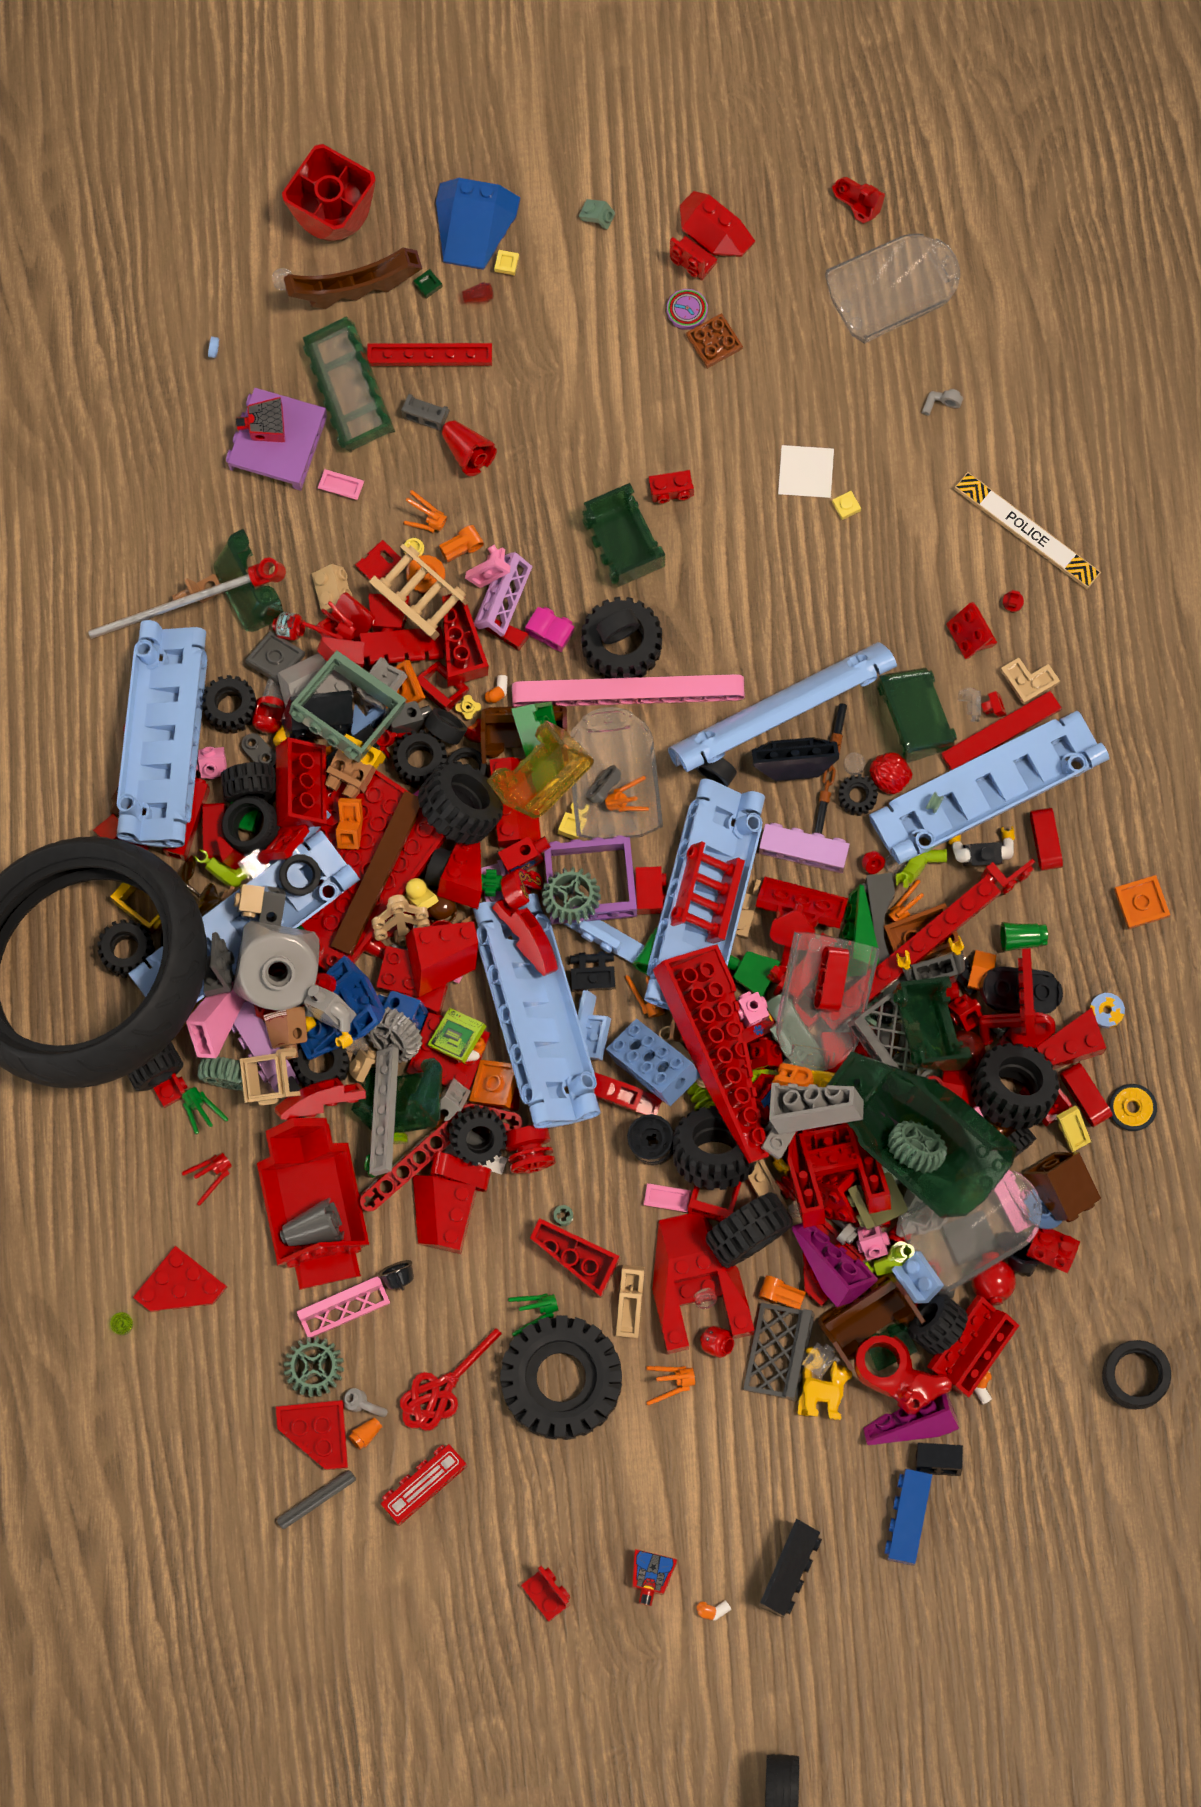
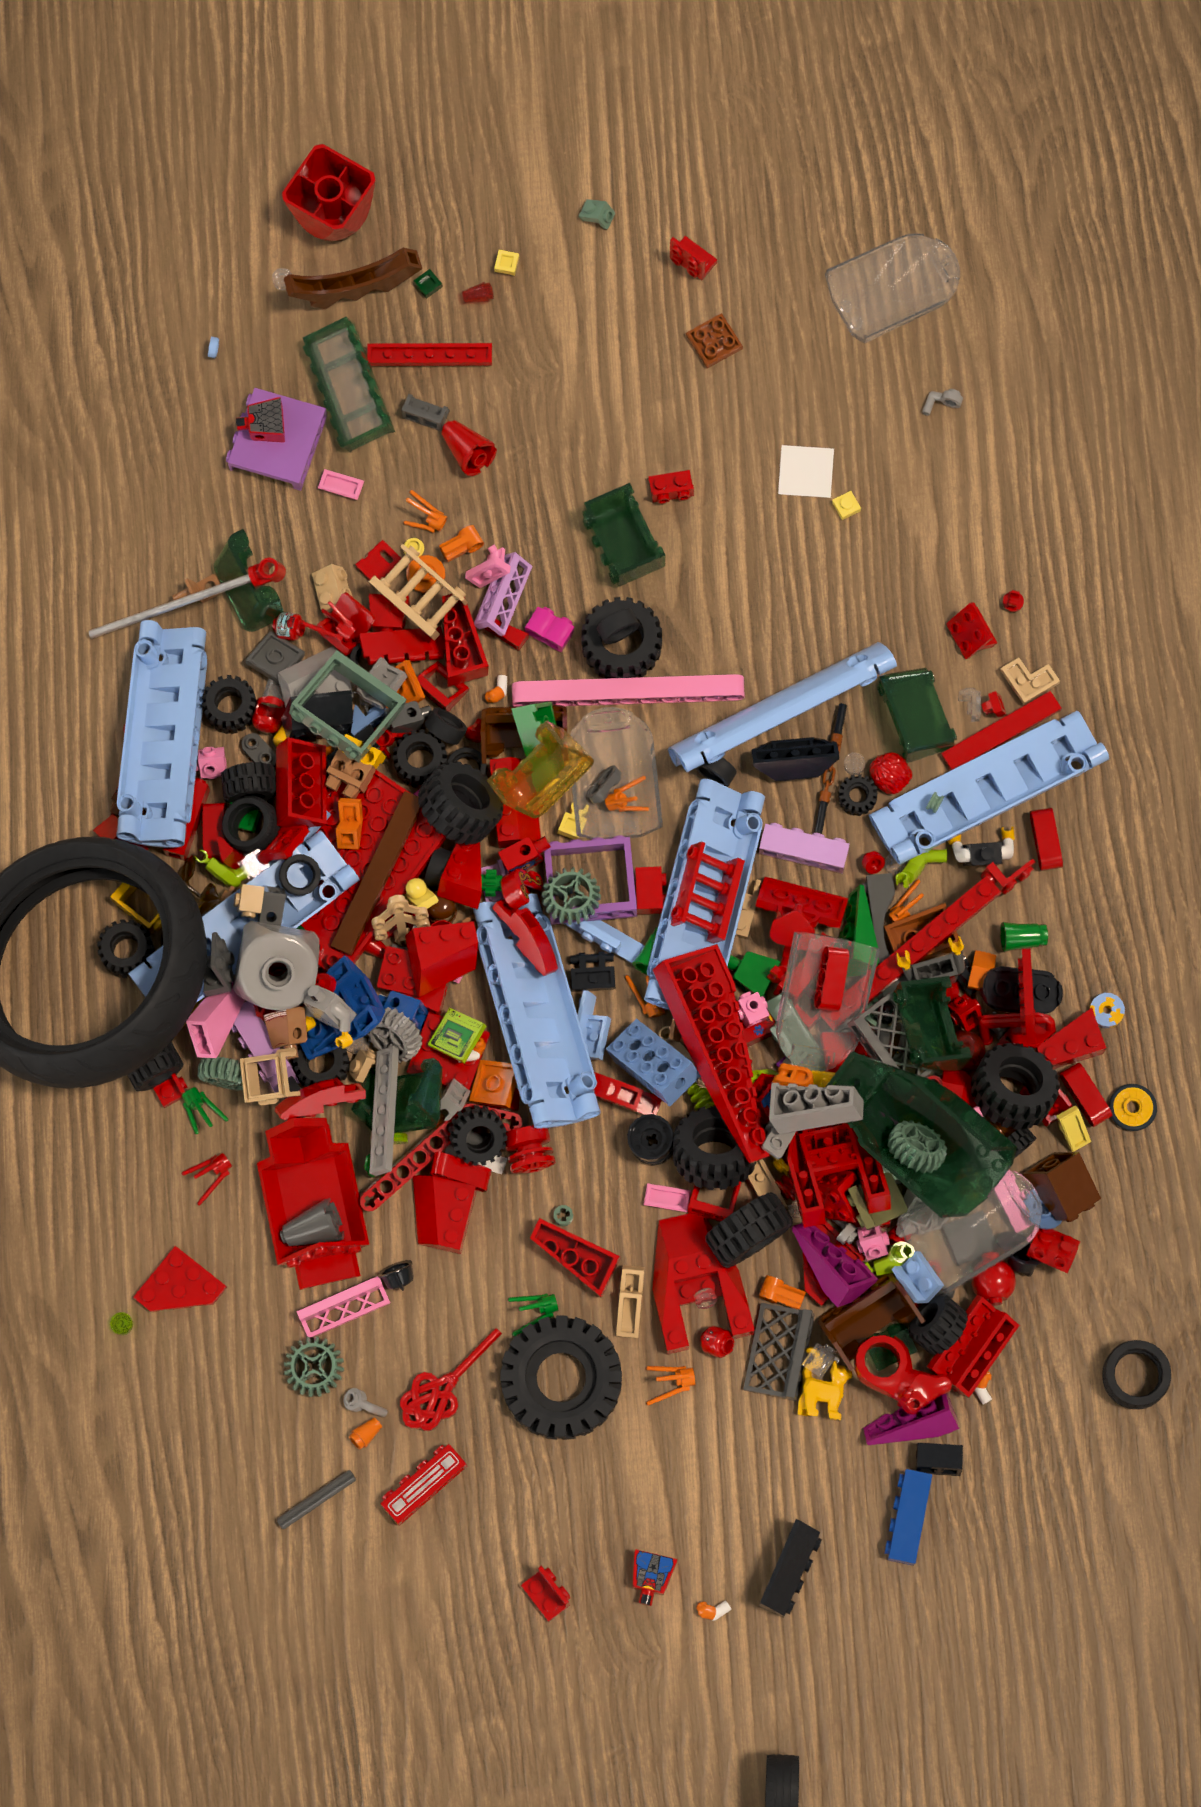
red plate [276,1400,348,1470] -> none
red slope [317,637,364,668] -> none
blue wedge [436,178,520,270] -> none
light yellow plate [455,695,481,720] -> none
tile [667,289,708,330] -> none
red wedge [680,191,755,257] -> none
red brick [750,1037,783,1070] -> none
red piece [832,177,885,224] -> none
tile [954,472,1101,590] -> none
orange plate [1114,875,1170,930] -> none

